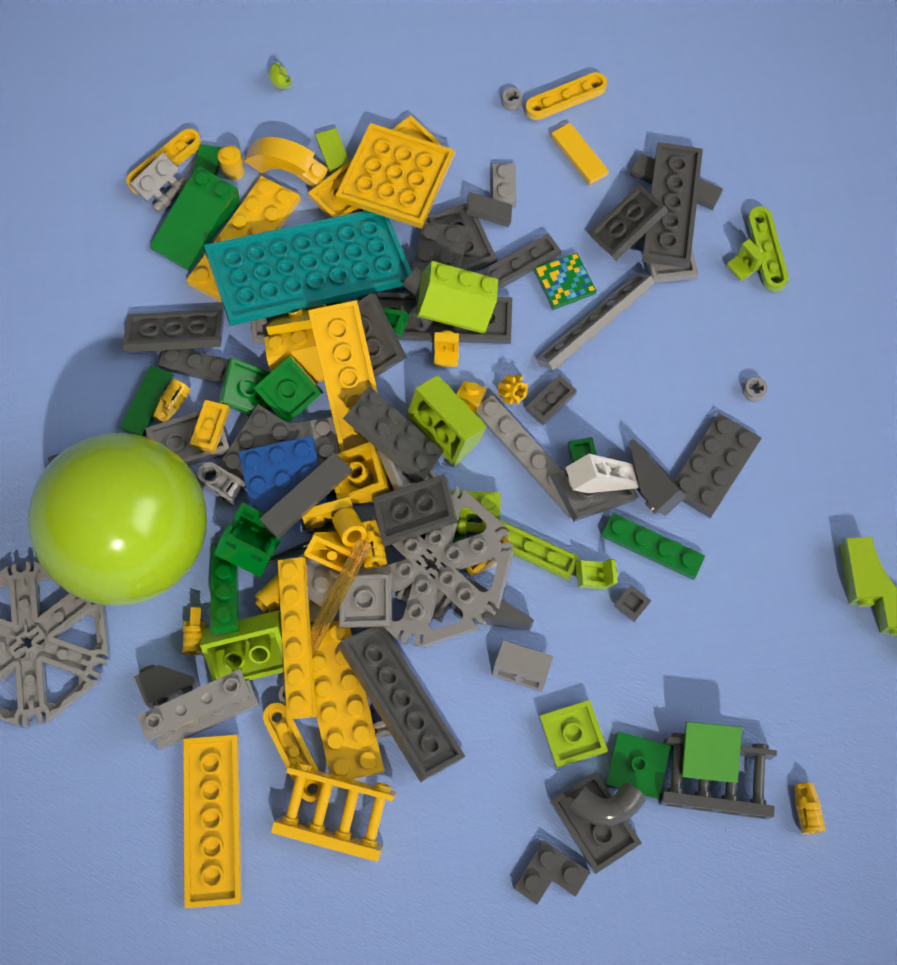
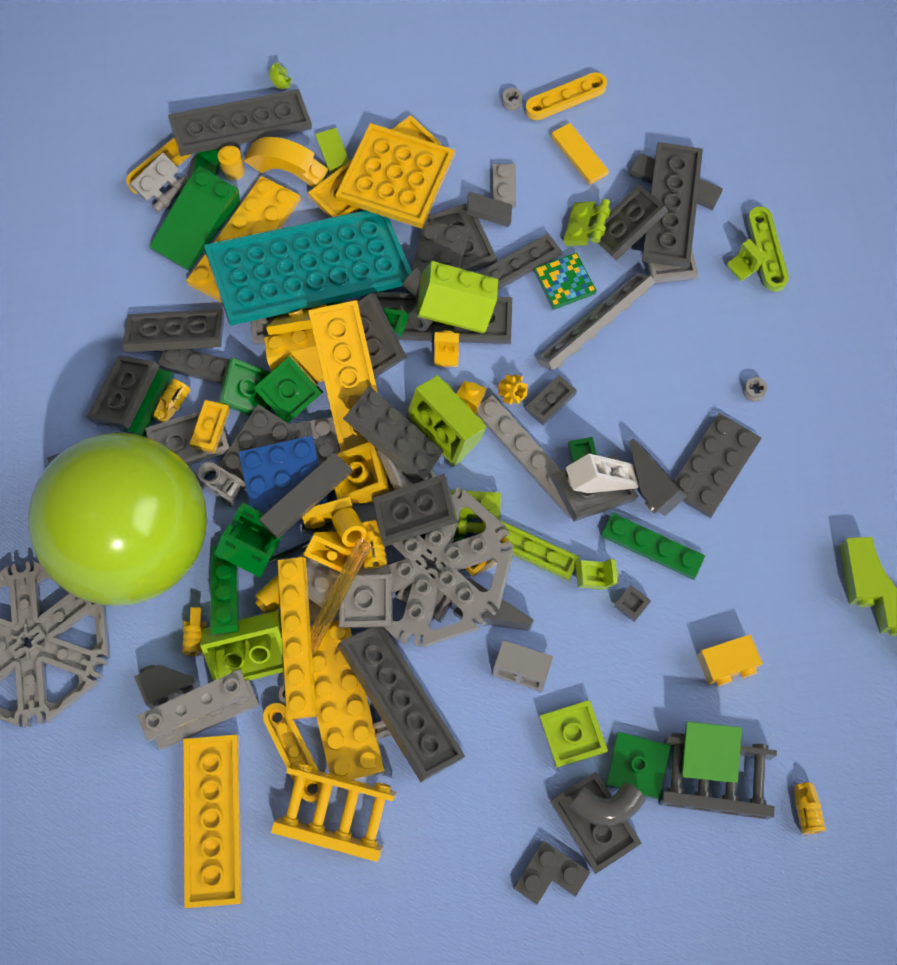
none -> dark grey plate [87,355,160,430]
none -> dark grey plate [168,89,312,156]
none -> lime plate [563,199,610,247]
none -> yellow brick [697,634,763,687]

